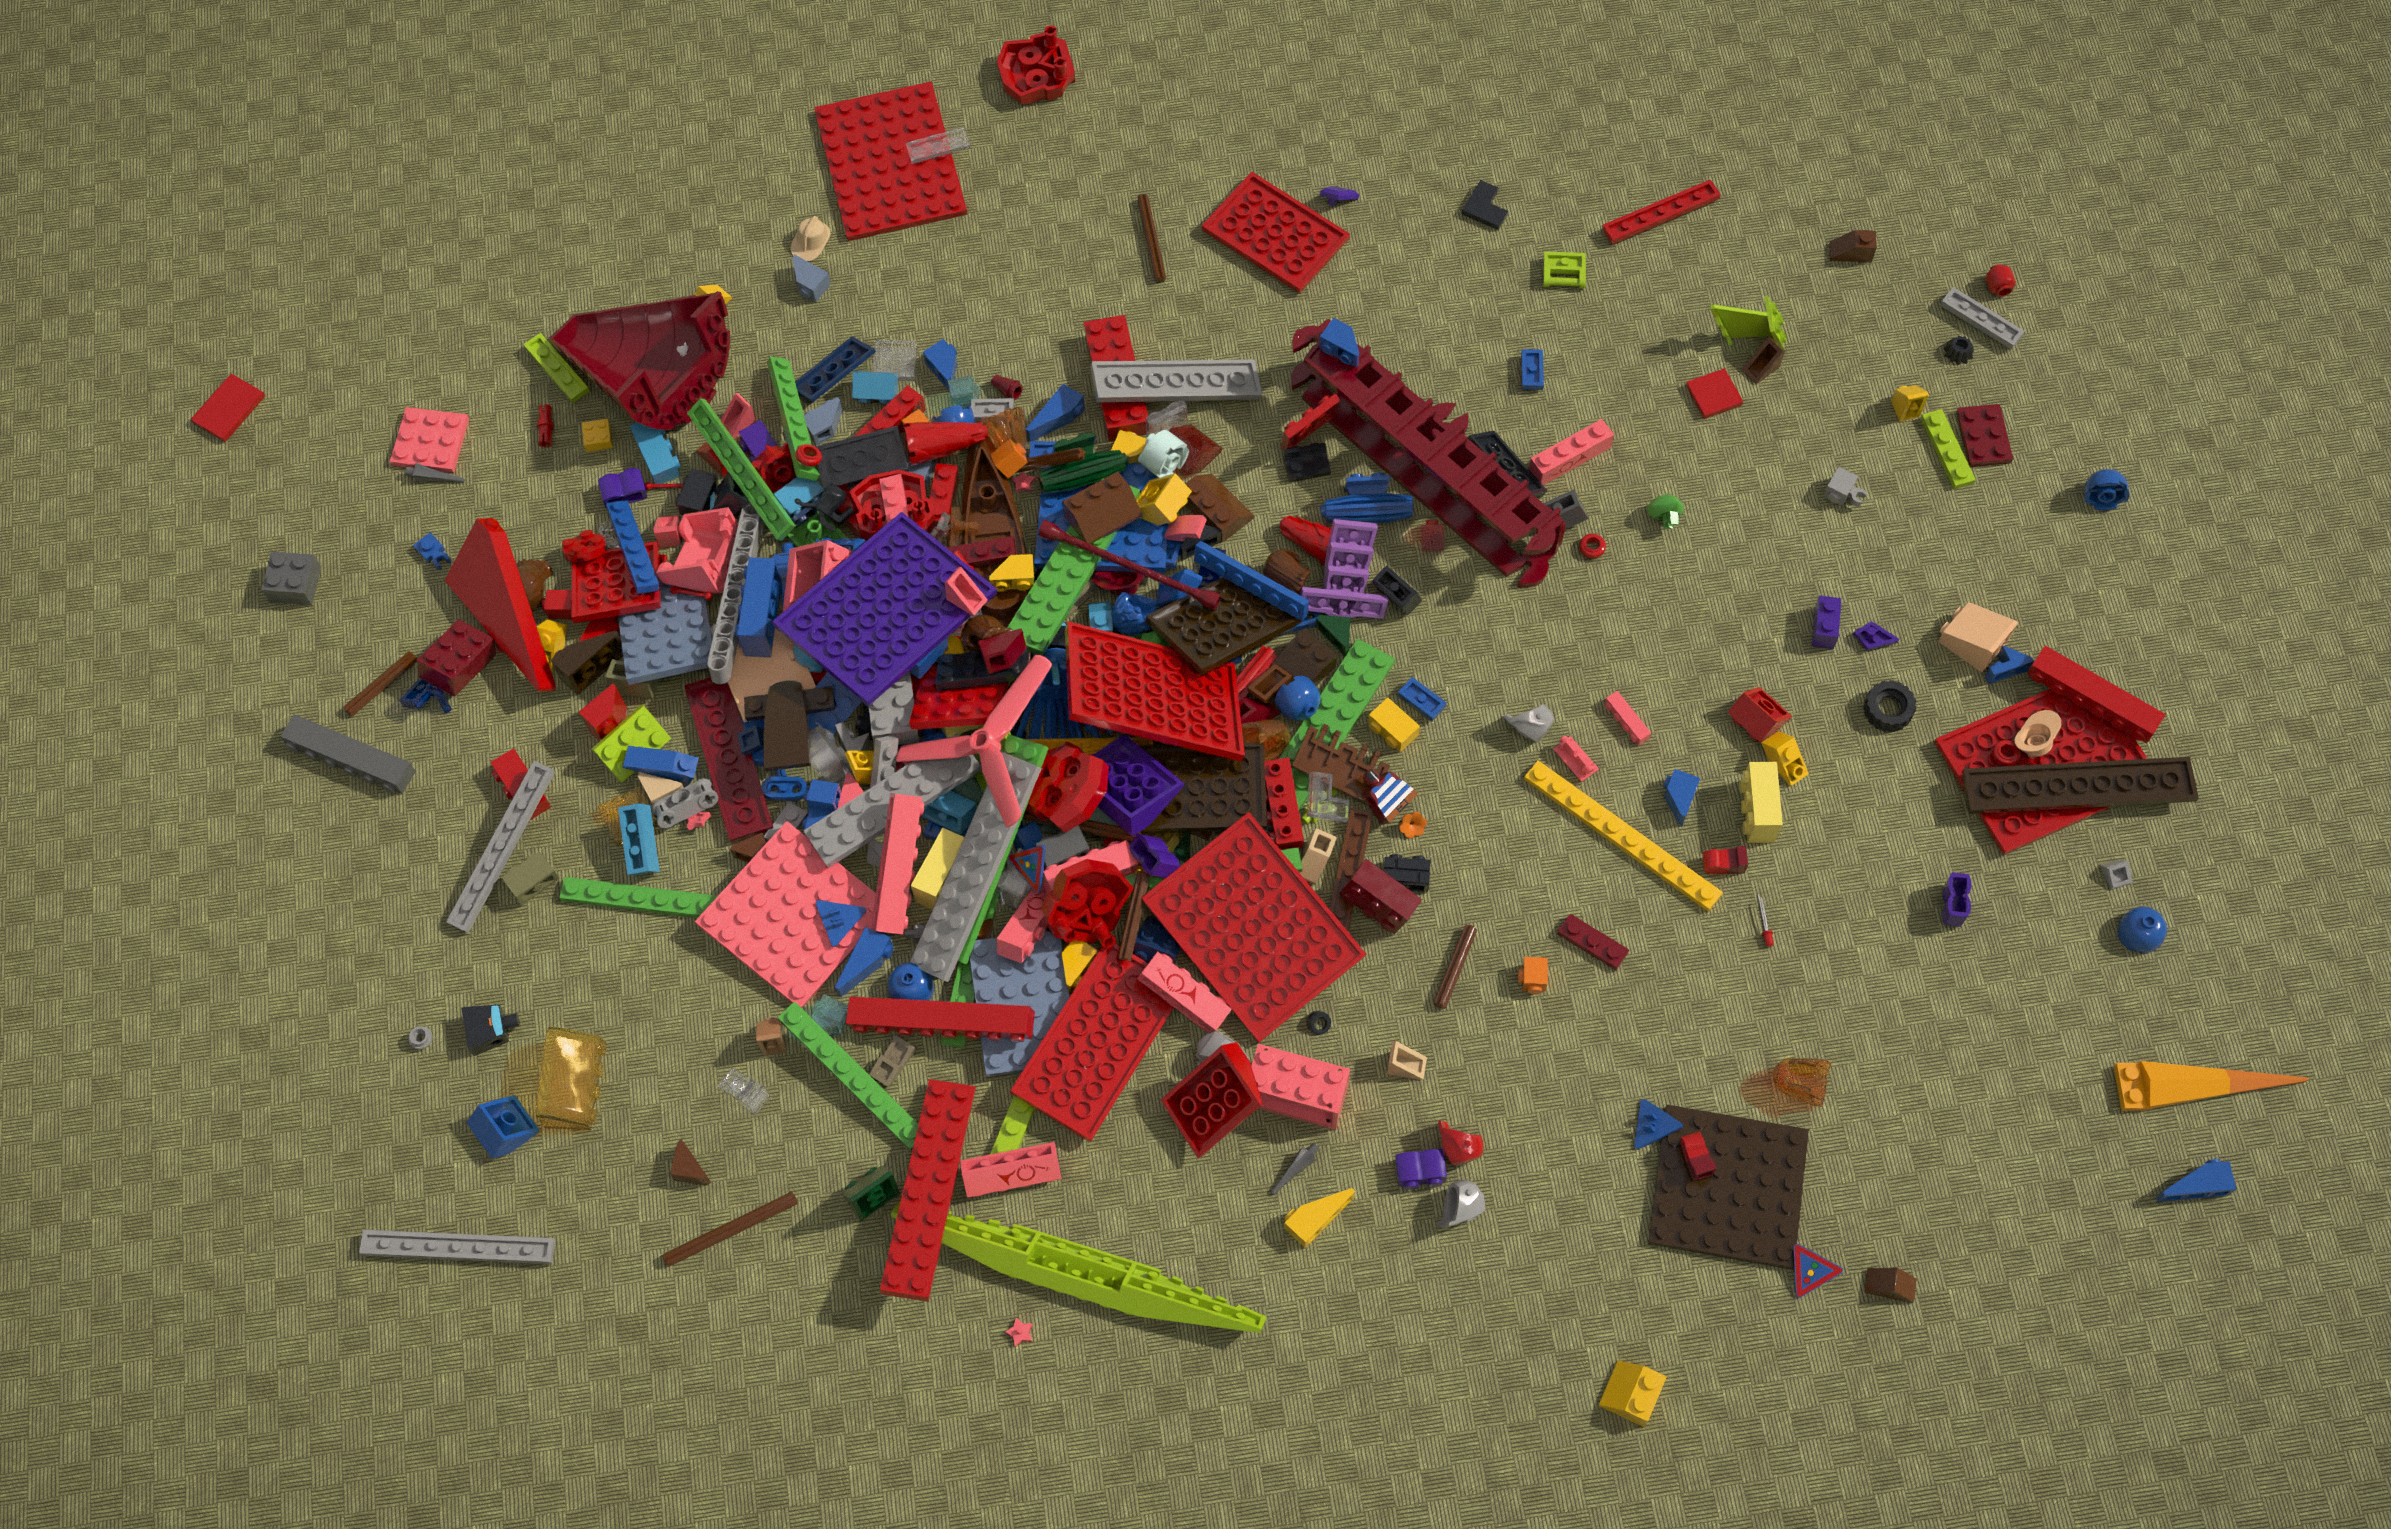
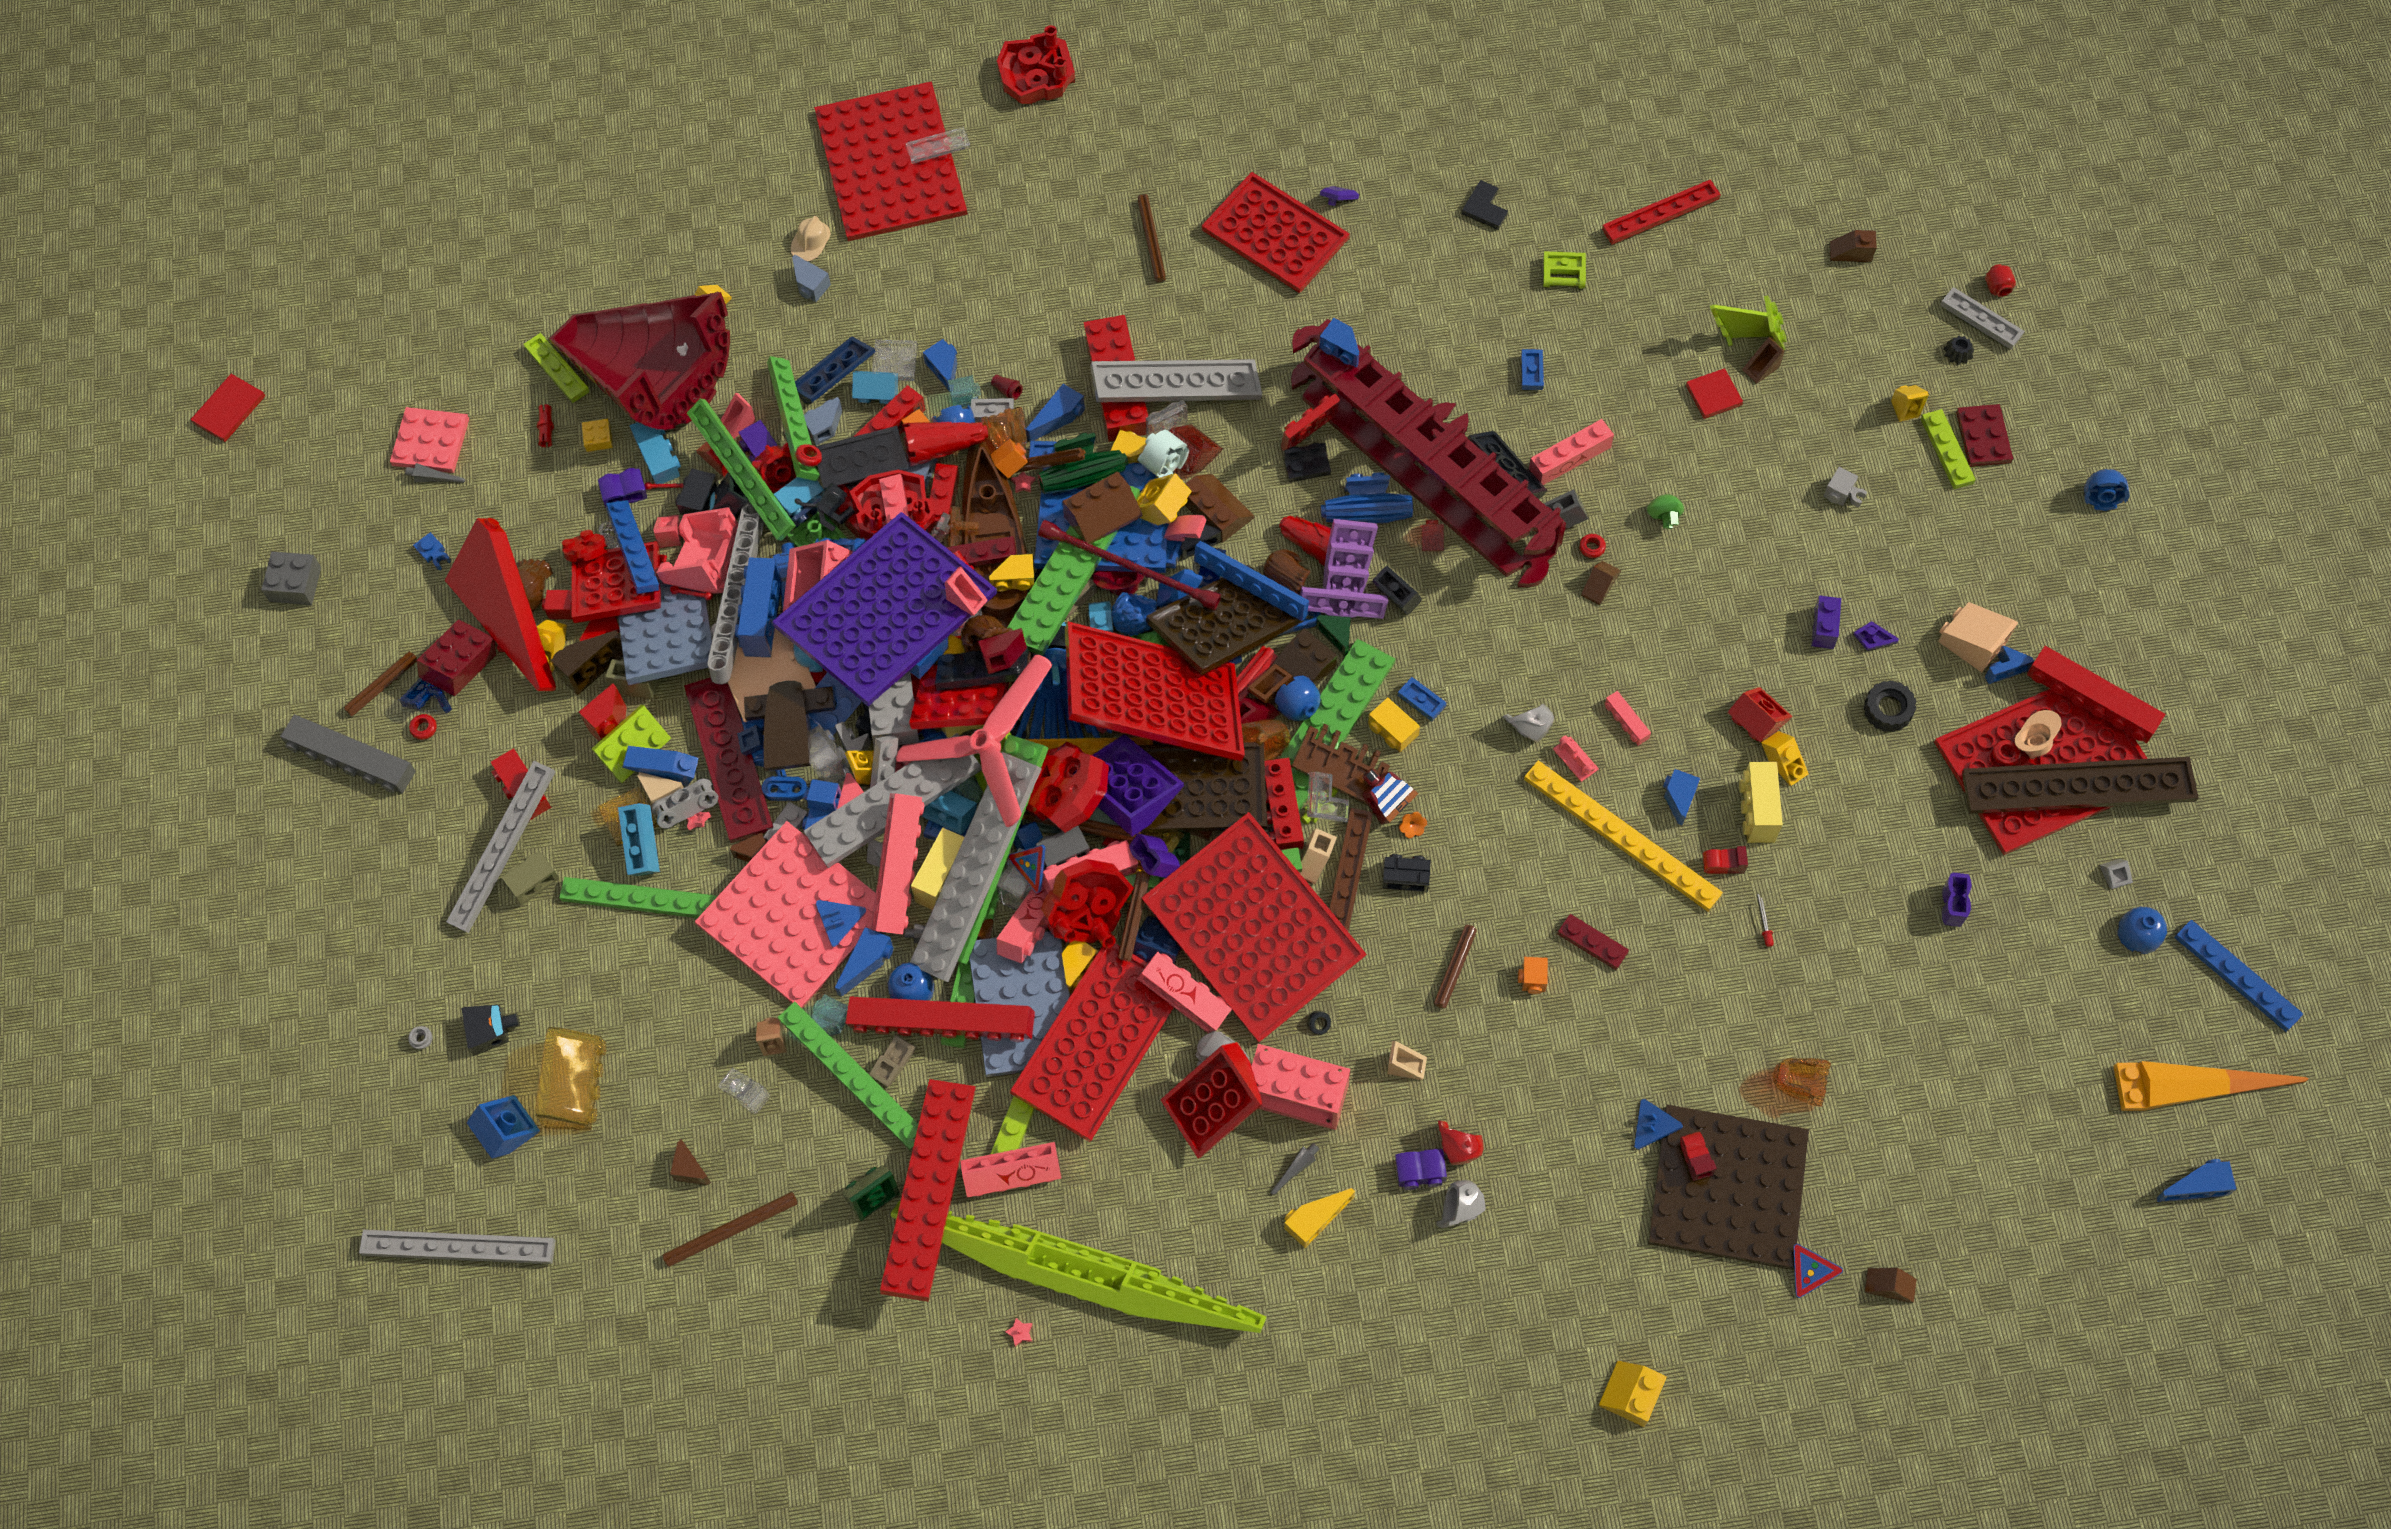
dark red brick [1339,859,1423,934] -> none
none -> red piece [409,714,437,740]
none -> reddish brown slope [1581,561,1621,605]
none -> blue plate [2174,919,2303,1032]

